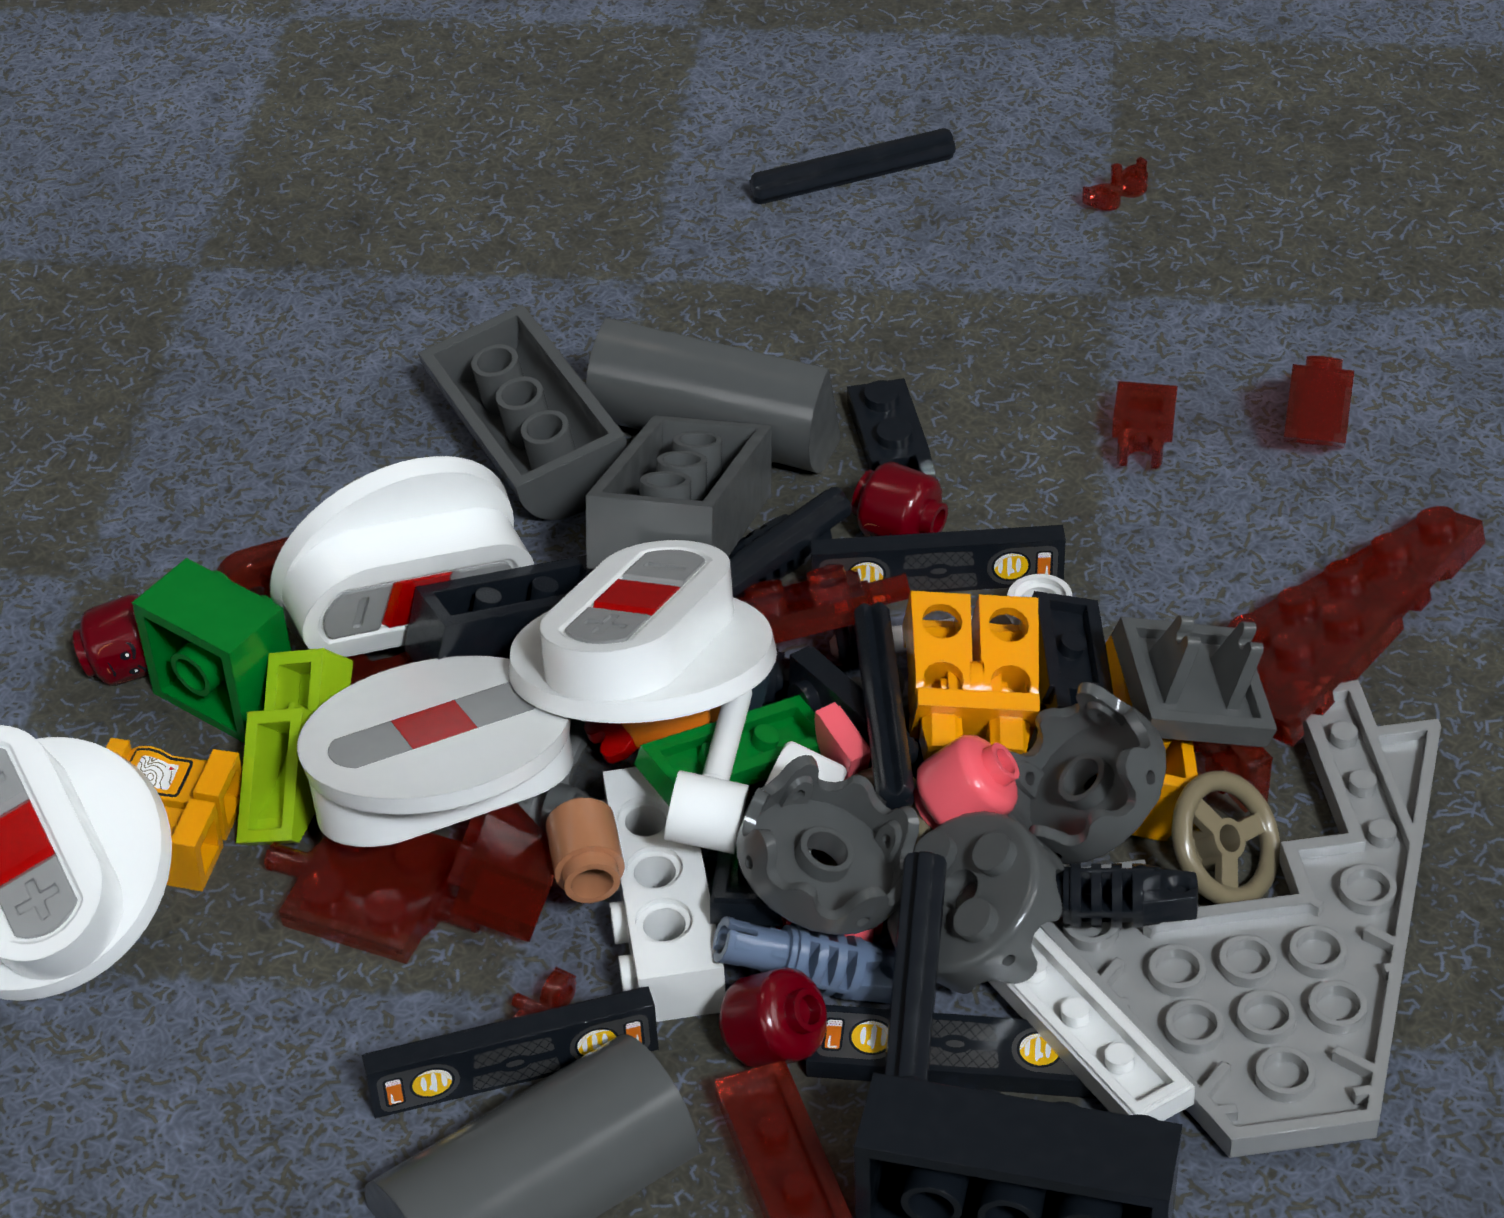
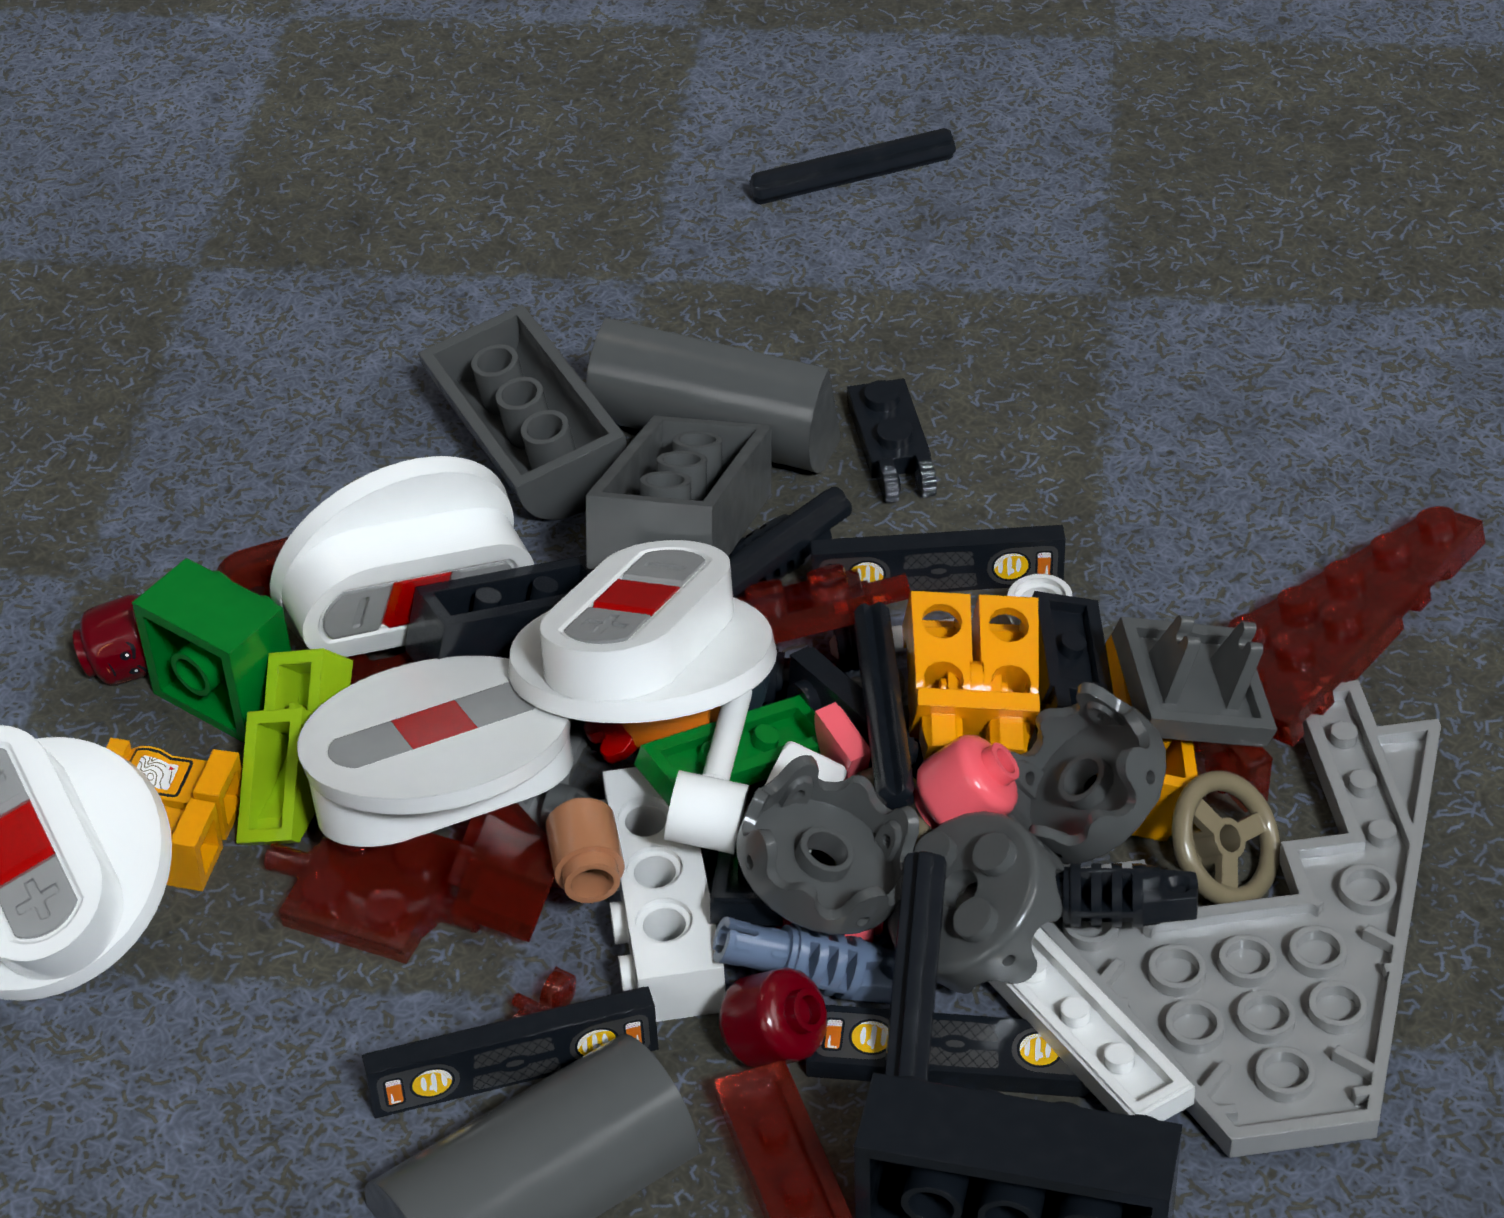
dark red head [851,461,948,537] -> none
clear red piece [1082,157,1148,211] -> none
clear red plate [1112,381,1178,469] -> none
clear red slope [1284,356,1354,448] -> none

